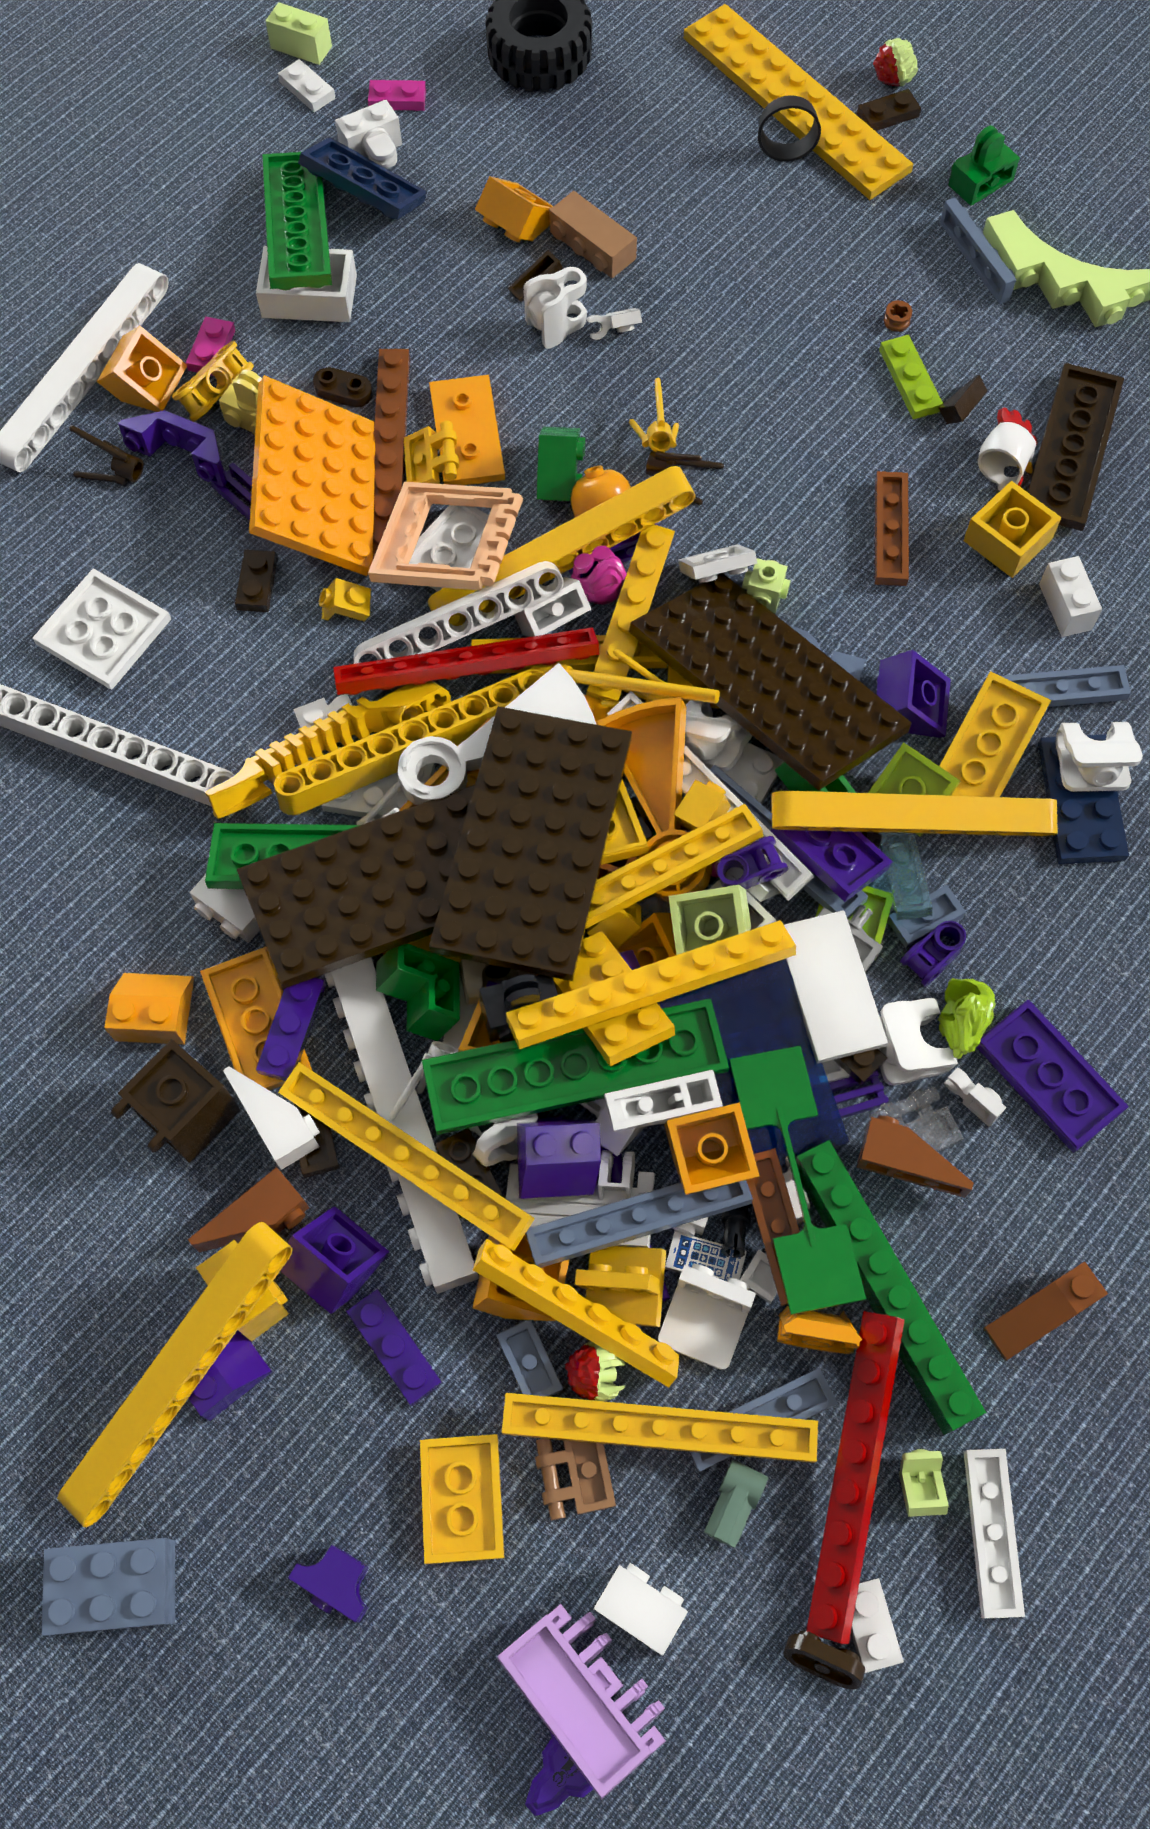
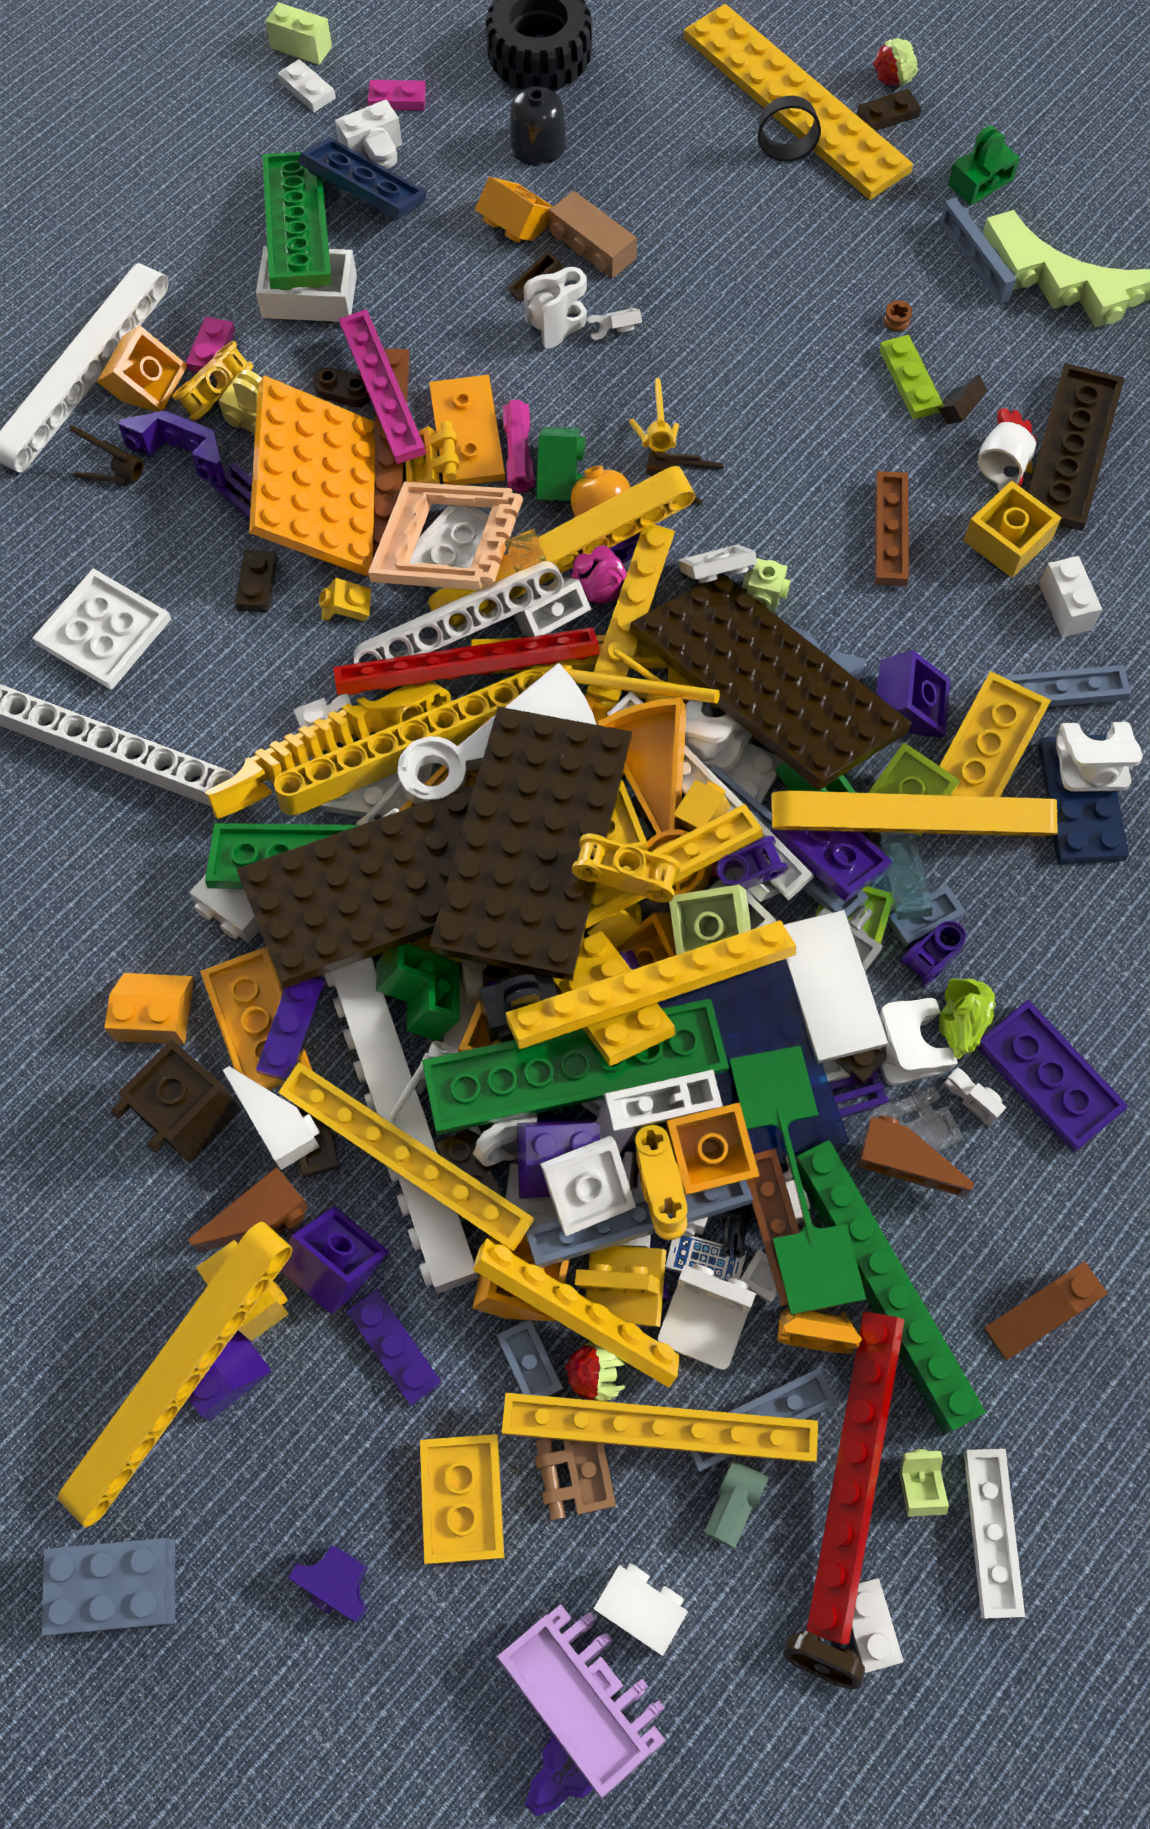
none -> dark pink plate [339,309,426,464]
none -> dark pink axle [503,400,535,493]
none -> clear yellow tile [504,529,547,572]
none -> black cylinder [510,86,566,166]
none -> white plate [540,1136,636,1236]
none -> yellow piece [572,834,681,902]
none -> yellow piece [635,1125,688,1240]

